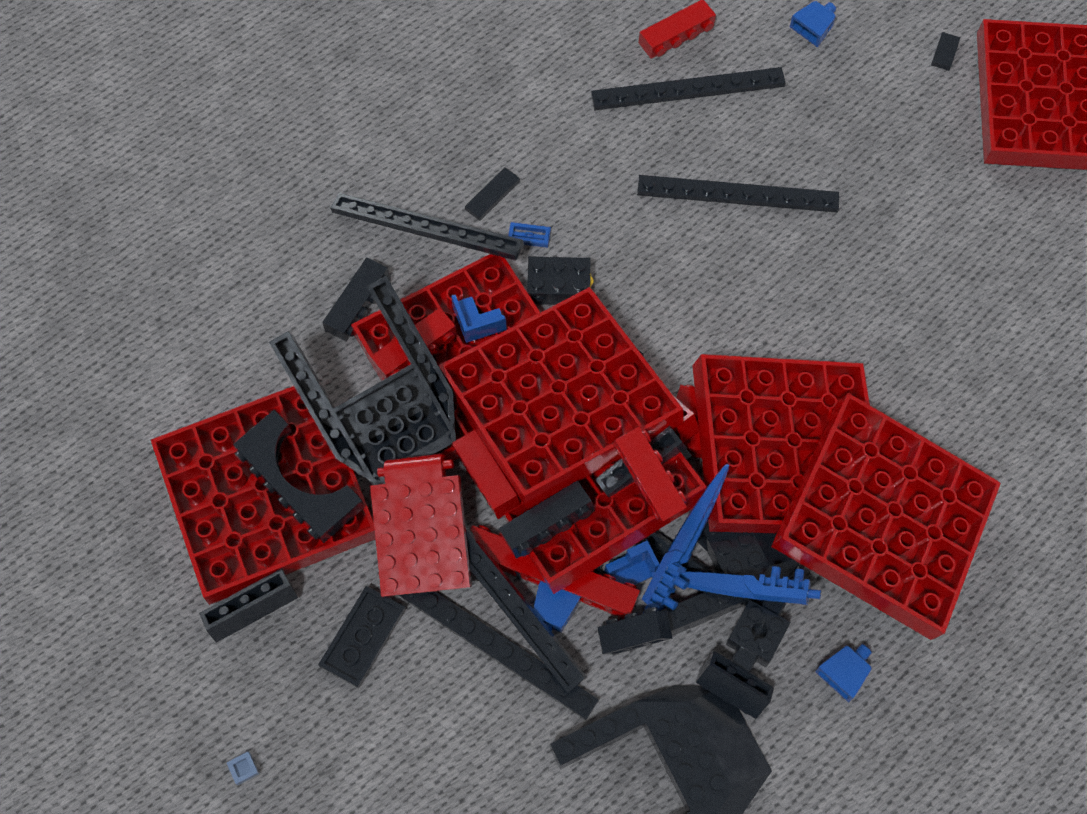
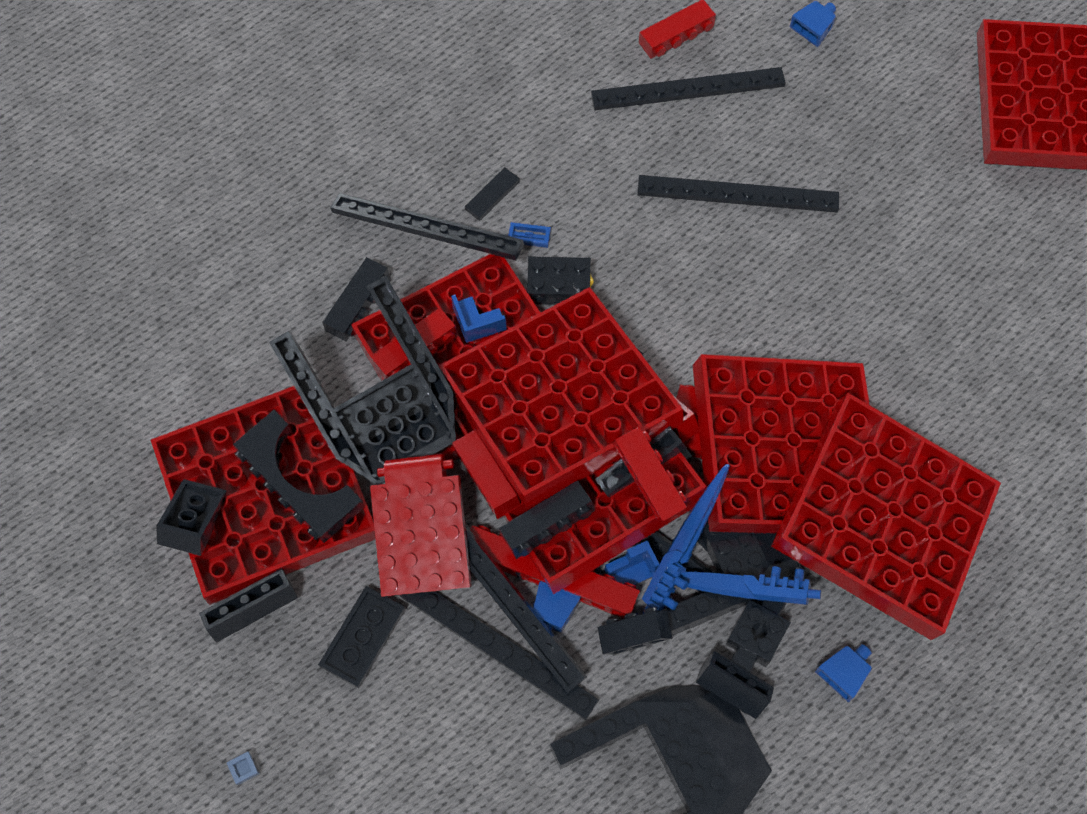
black tile [931,32,961,71] -> none
none -> black slope [156,479,226,556]

